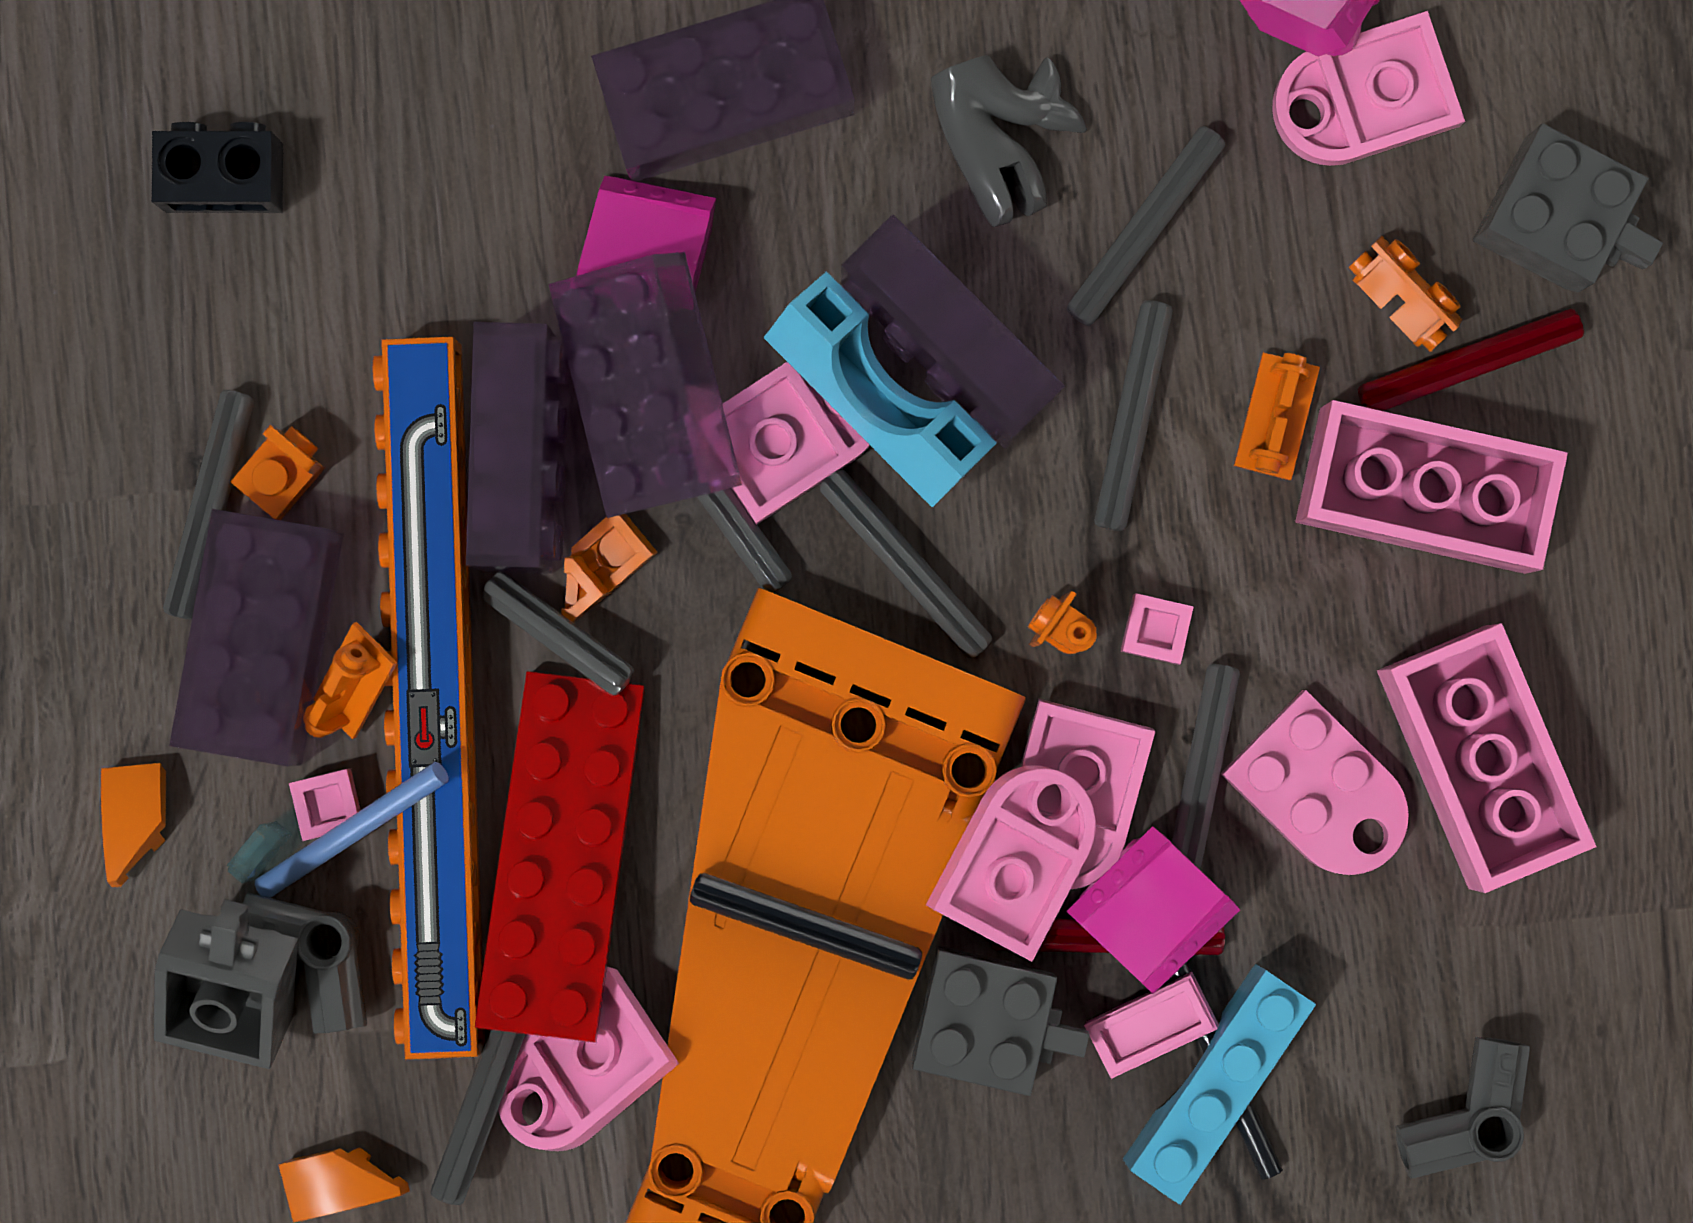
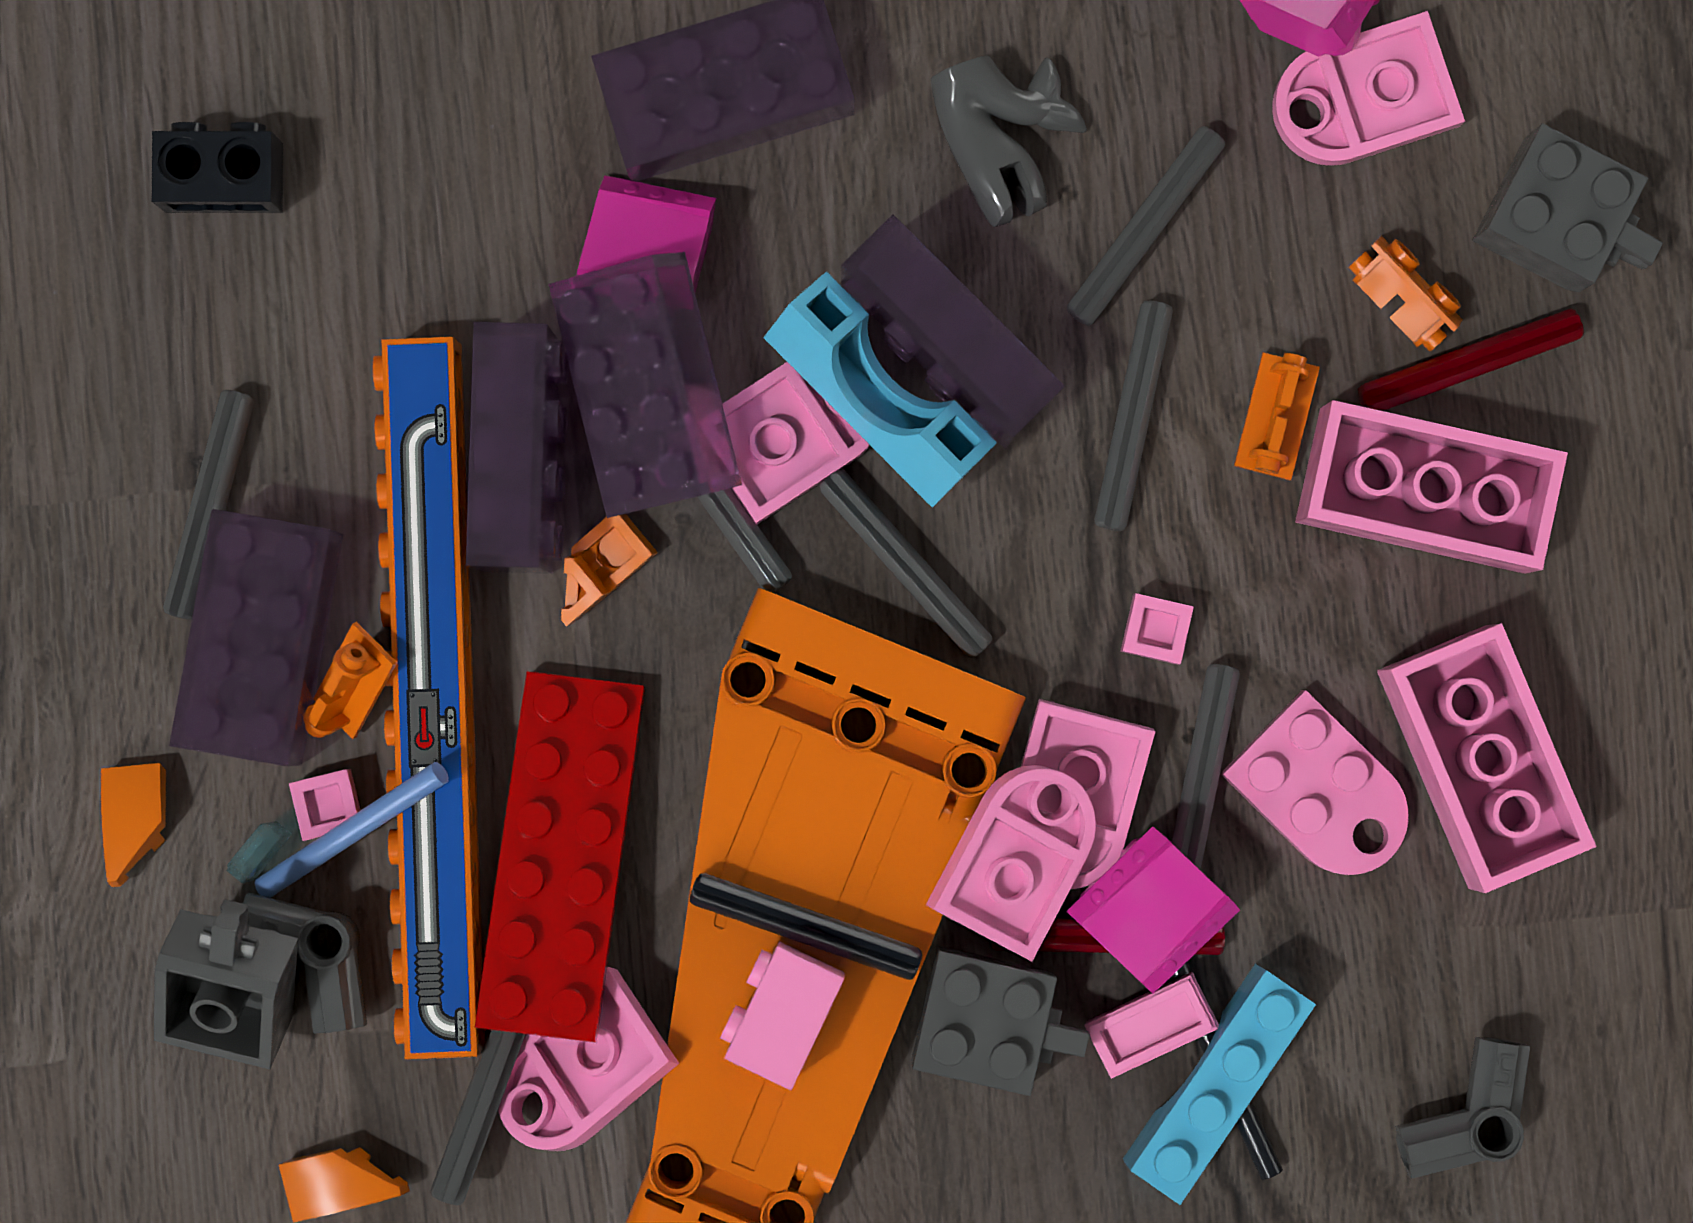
orange bracket [230,425,325,521] -> none
dark grey axle [482,572,634,695] -> none
orange hinge [1028,591,1097,654] -> none
none -> bright pink brick [720,941,844,1090]

